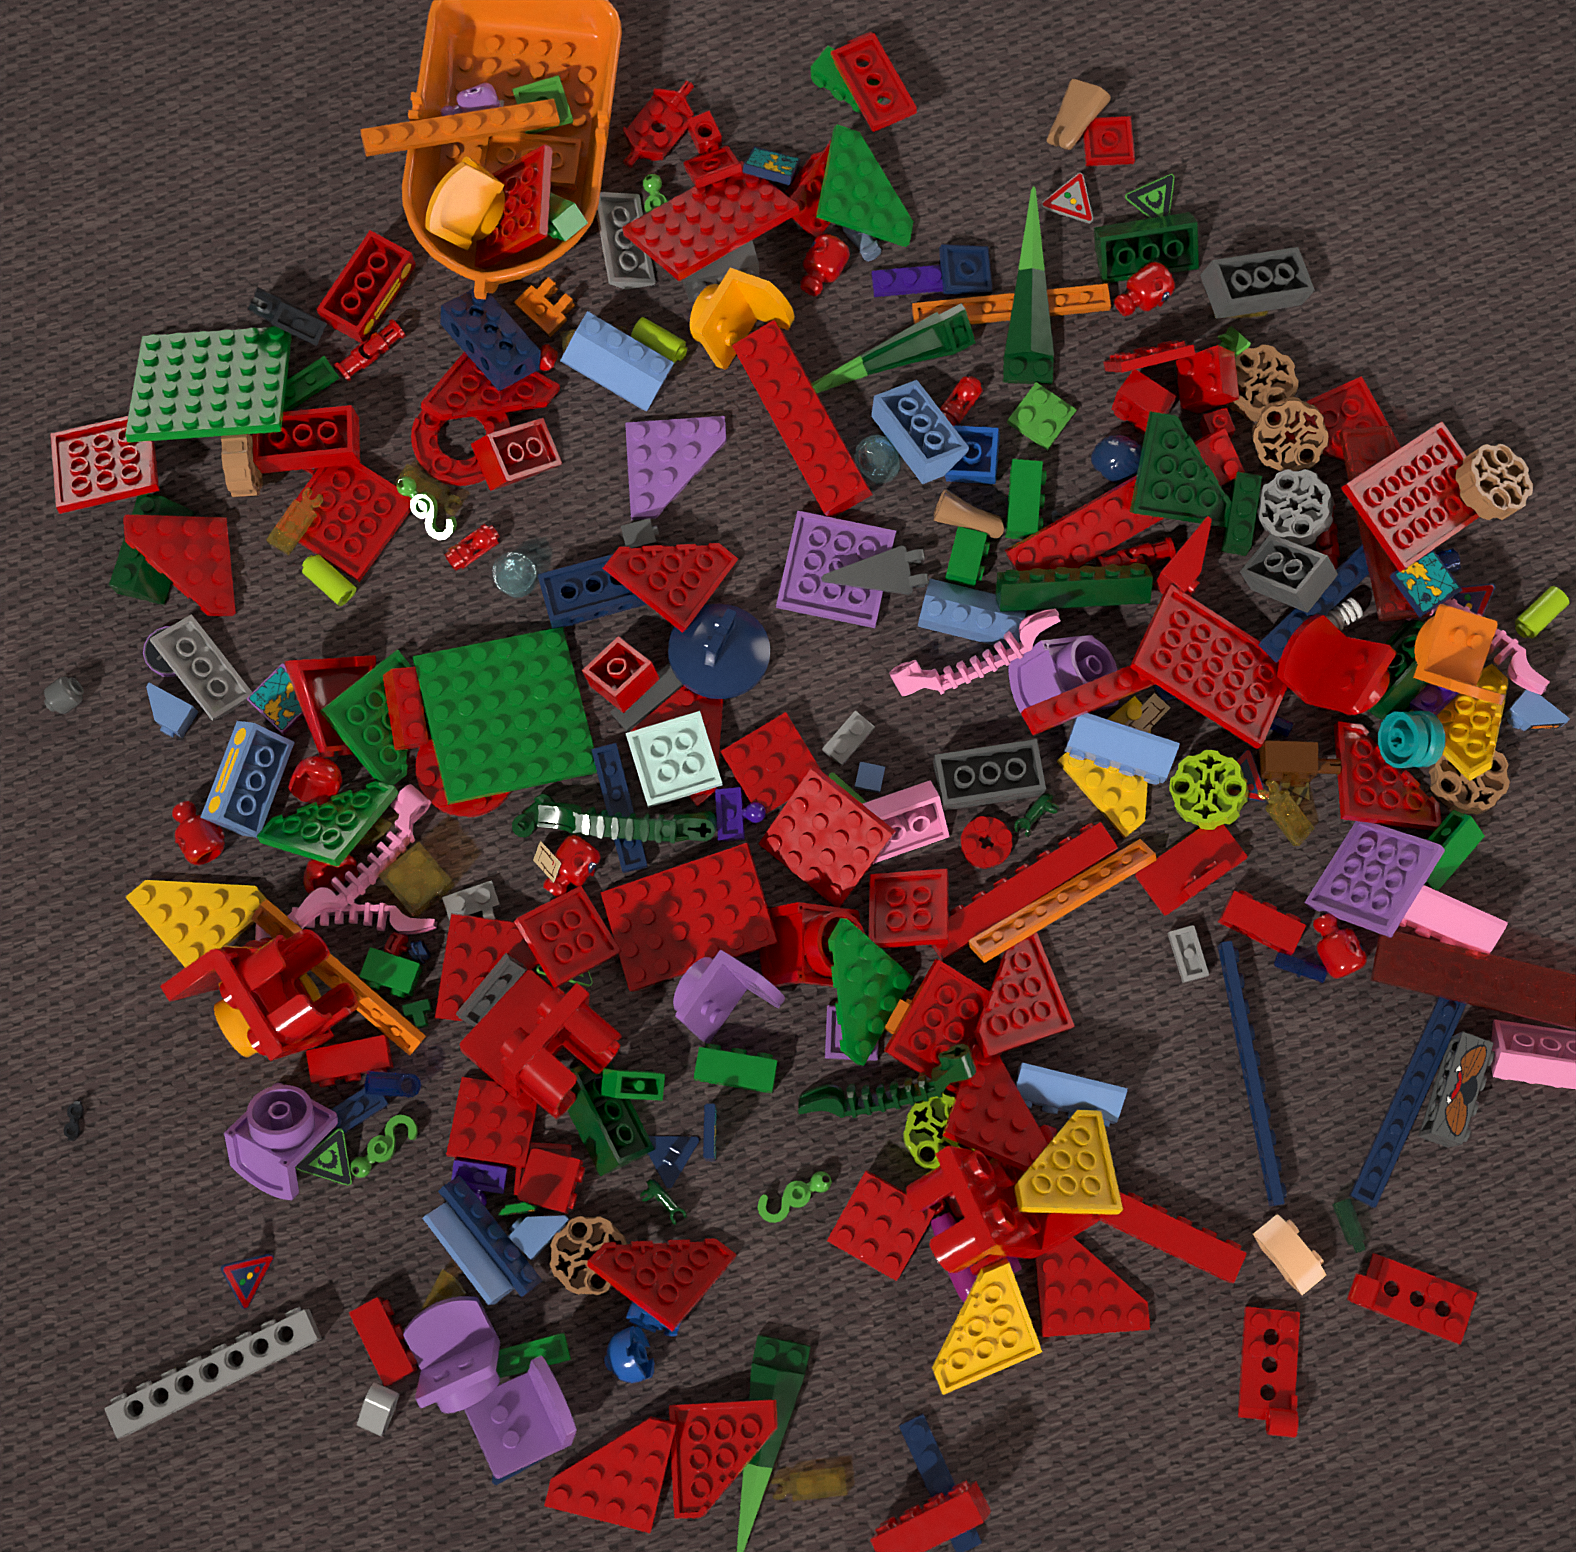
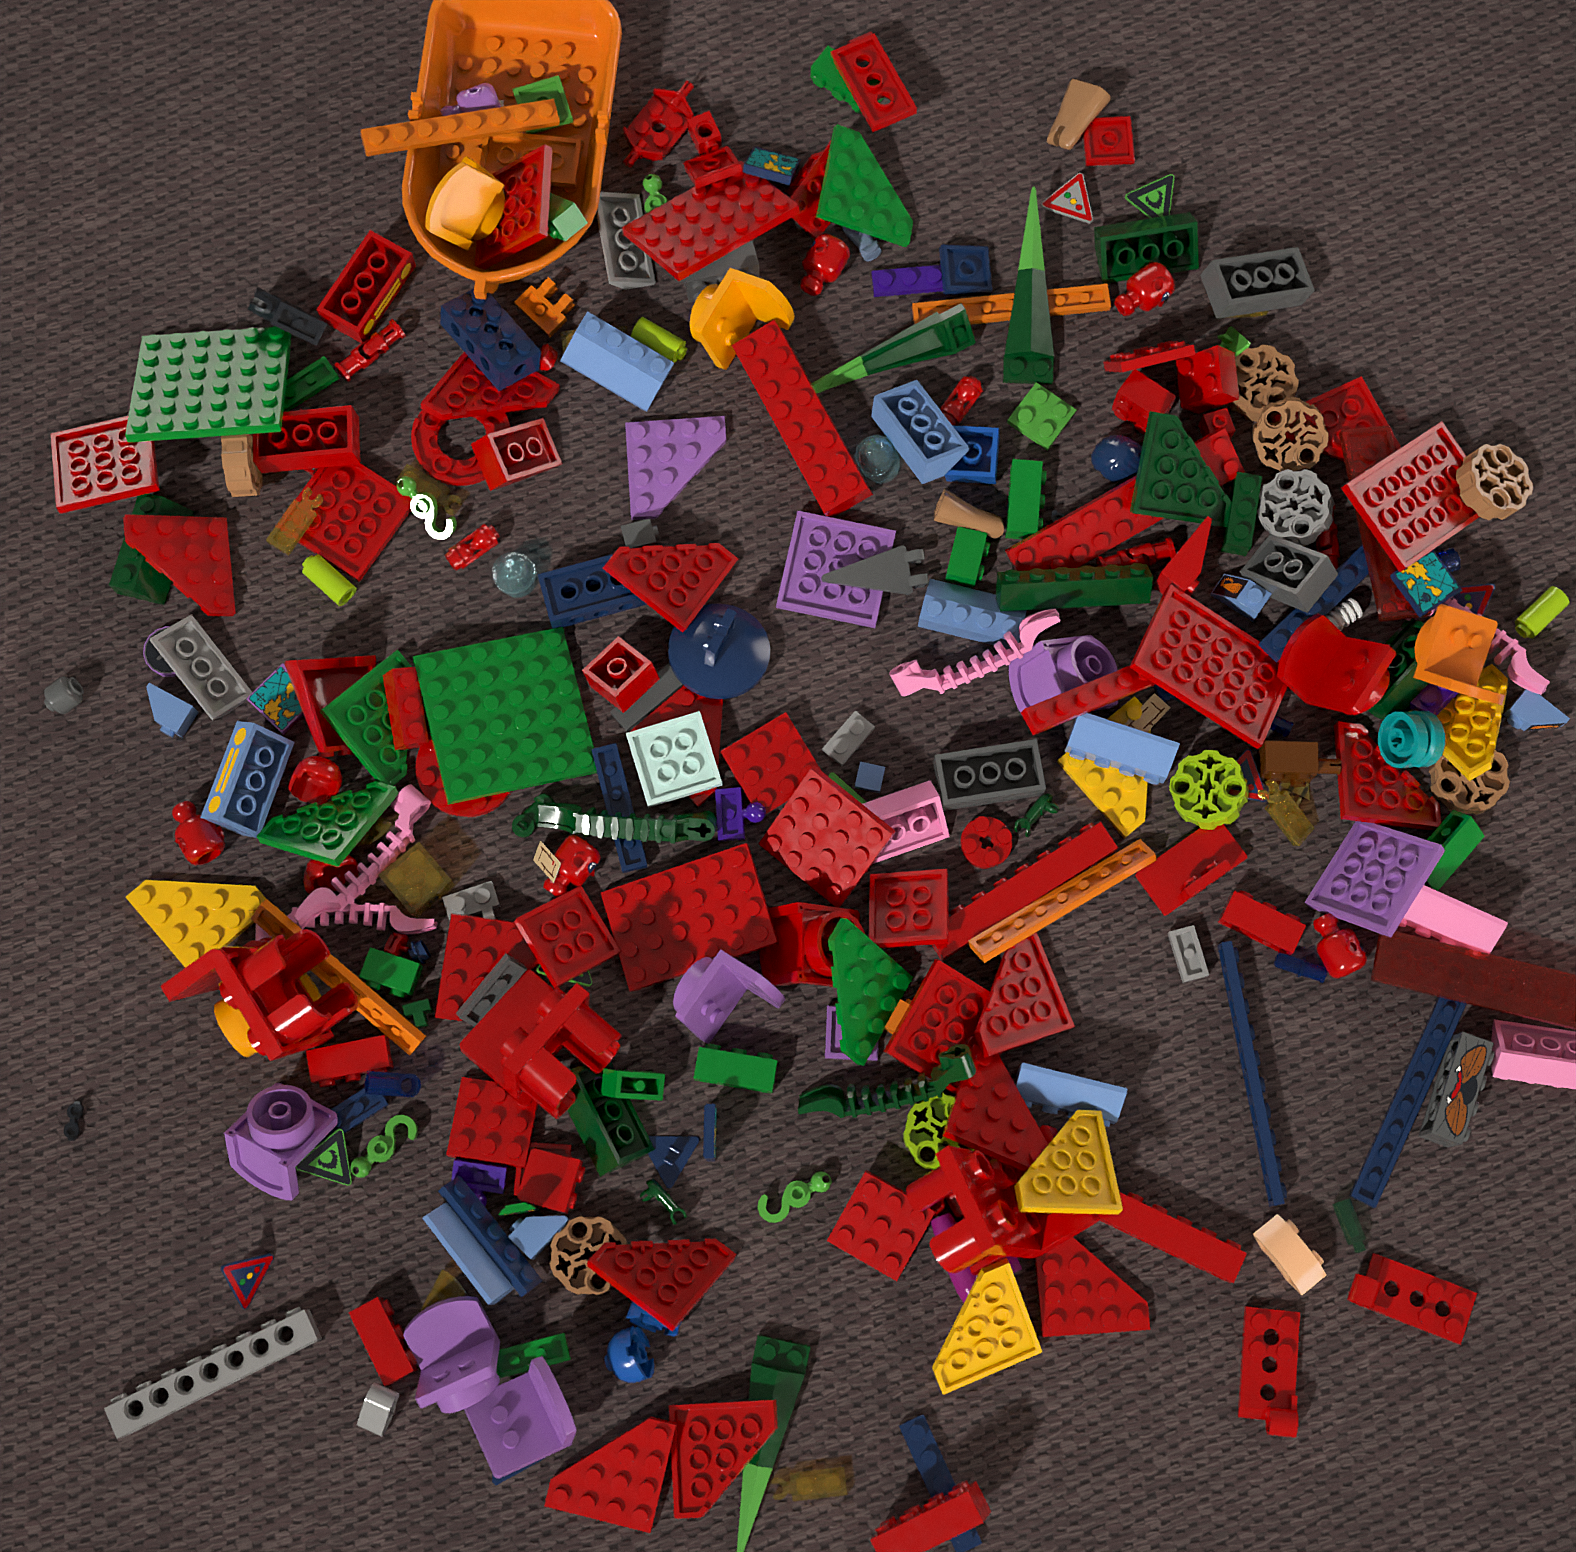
none -> medium blue slope [1210,574,1271,622]

